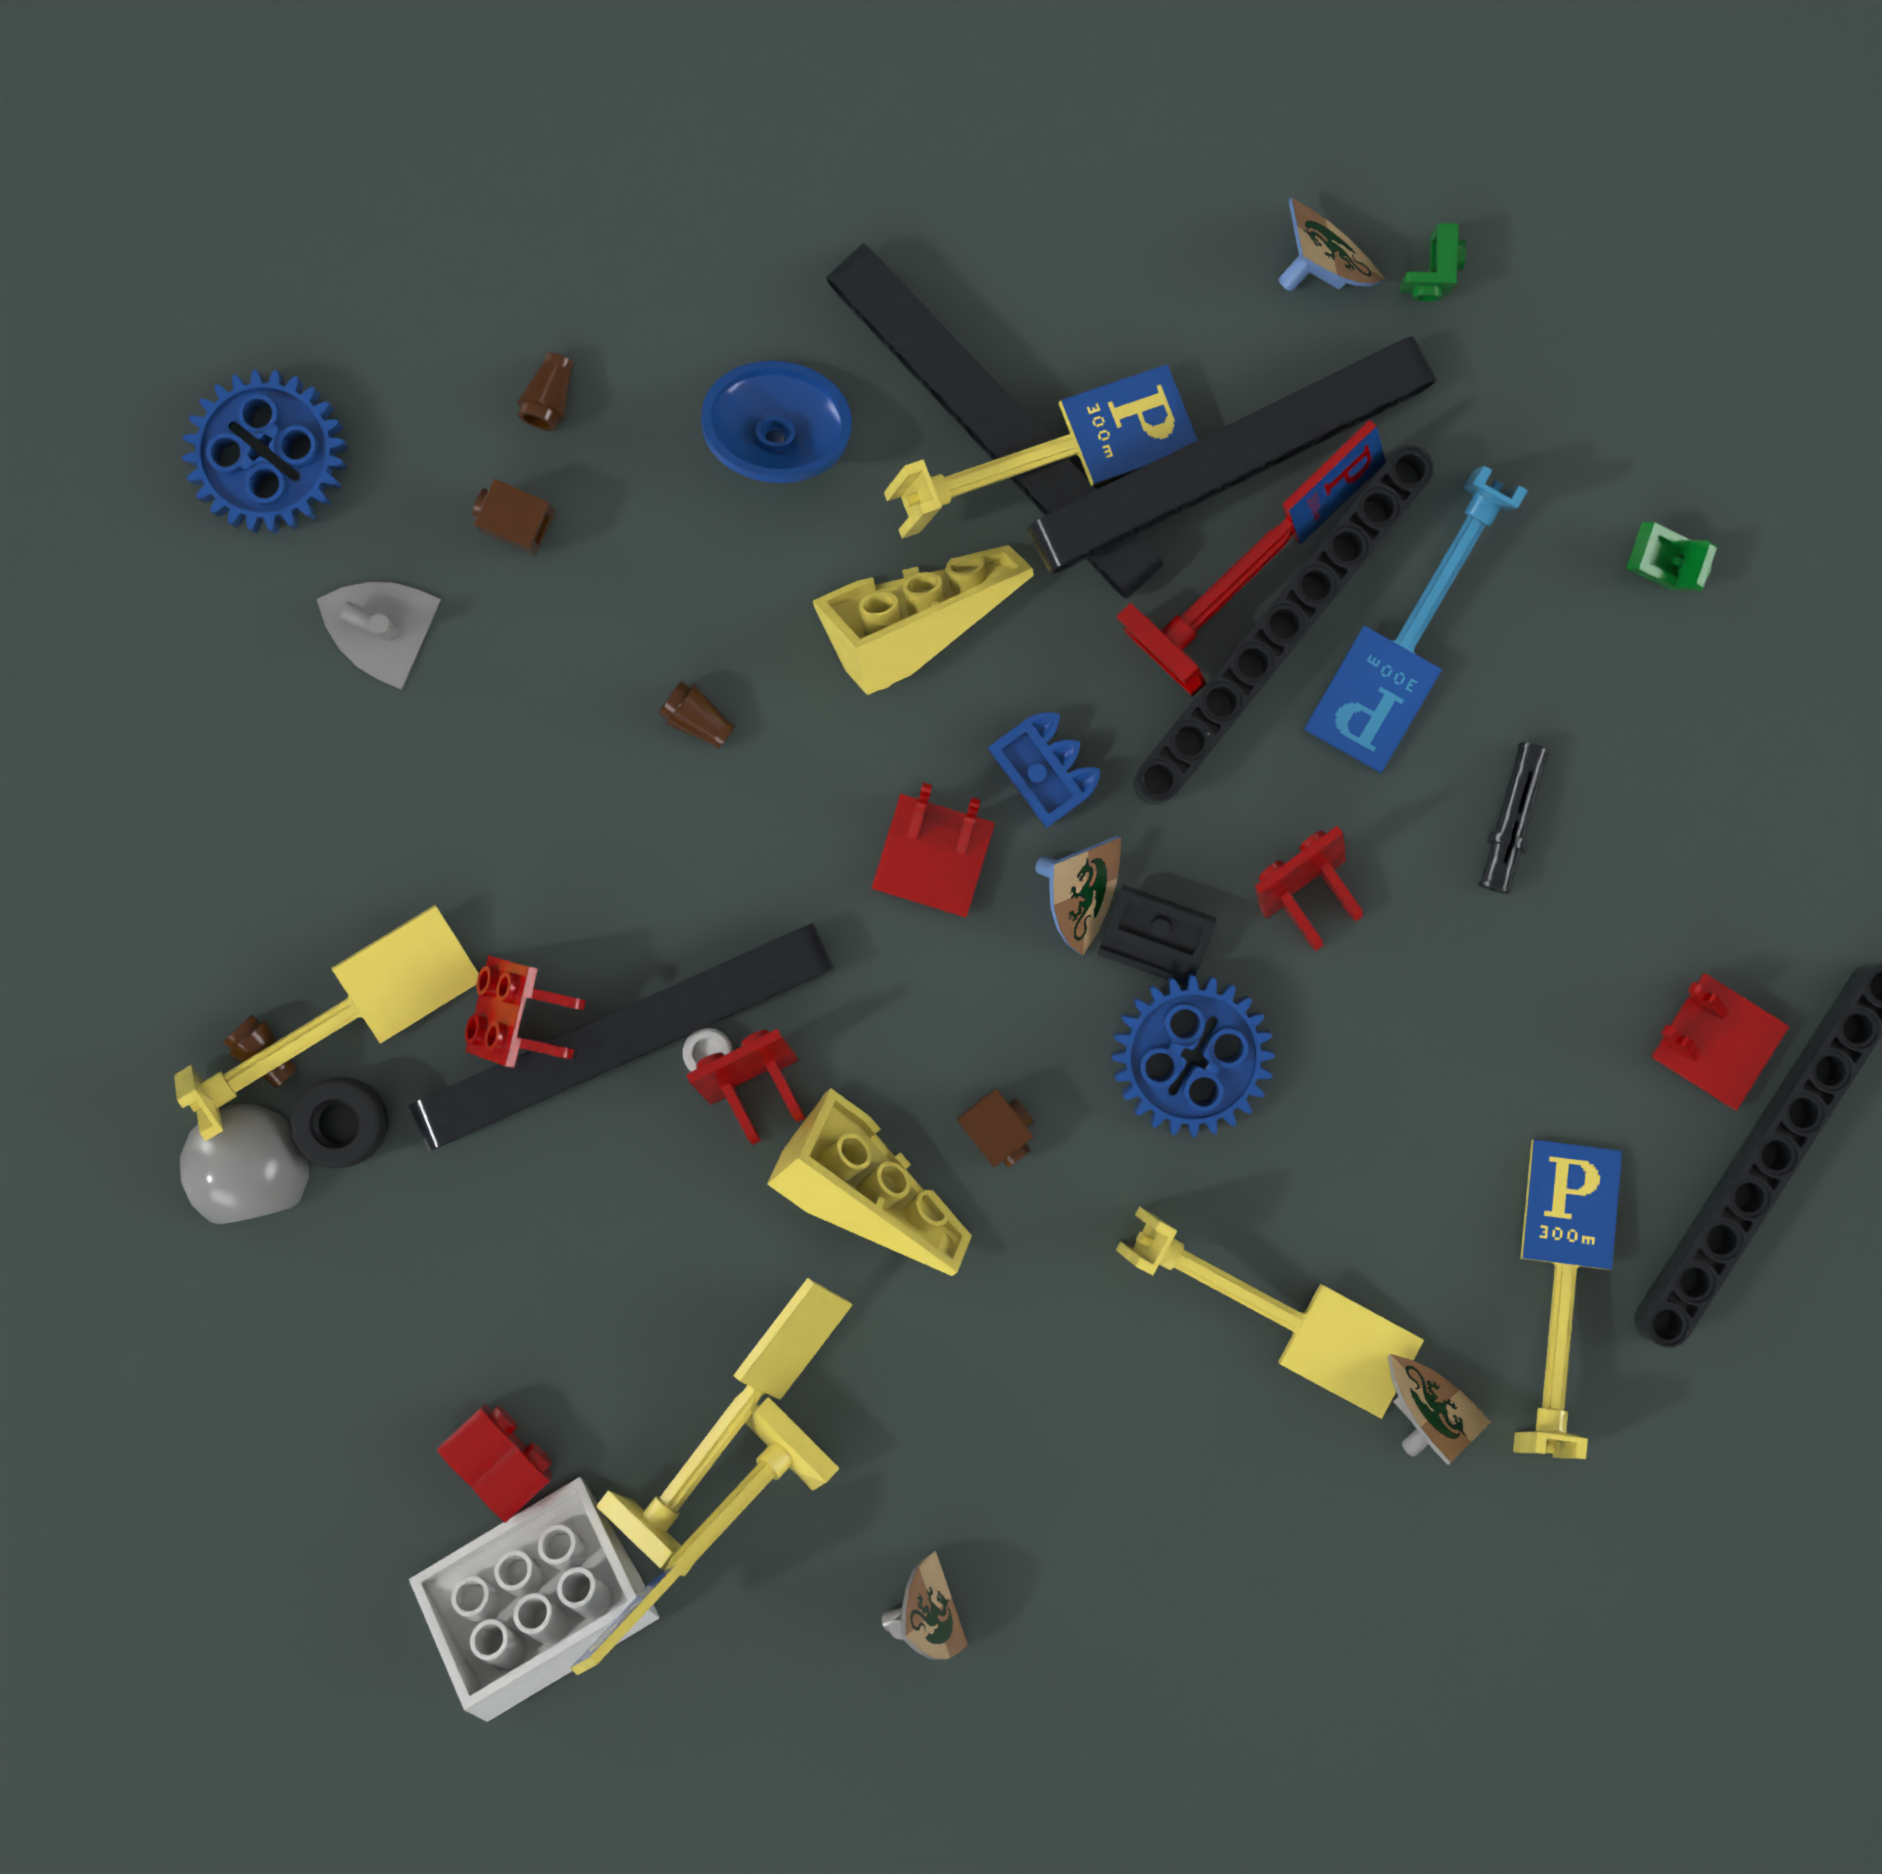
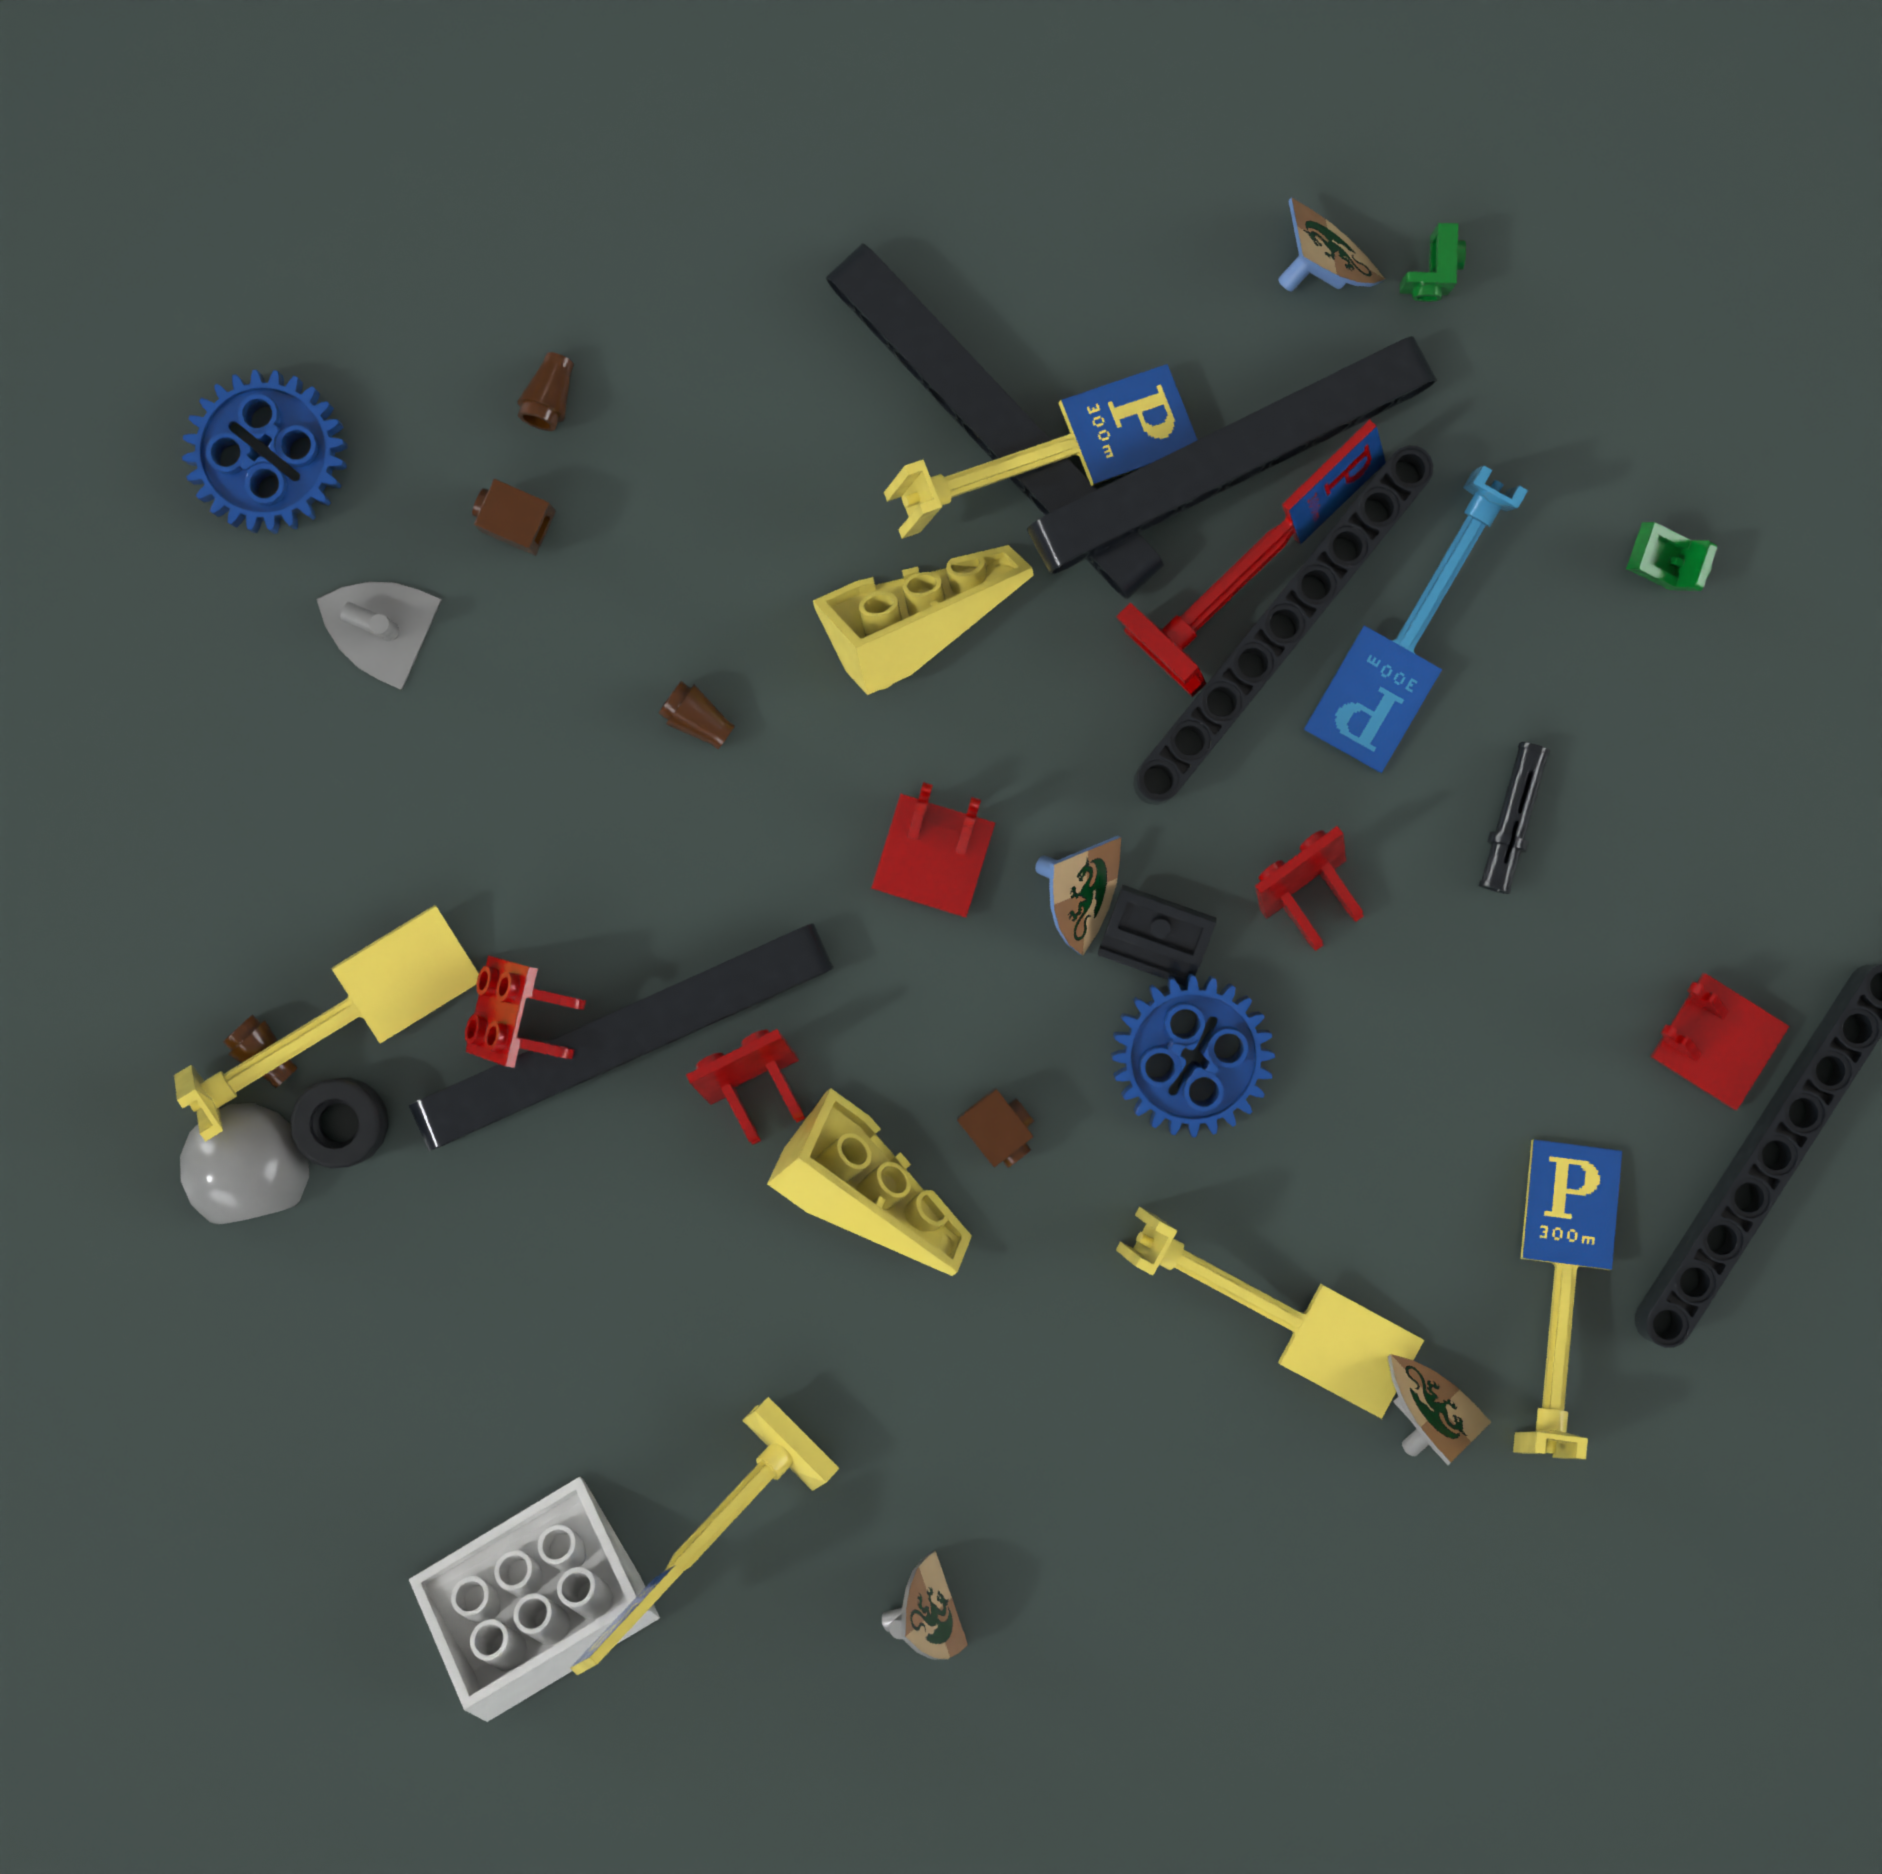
red brick [437,1403,553,1523] -> none
light yellow piece [596,1278,853,1577] -> none
white tile [683,1028,734,1072] -> none
blue dish [701,361,852,483] -> none
blue plate [987,712,1101,829] -> none

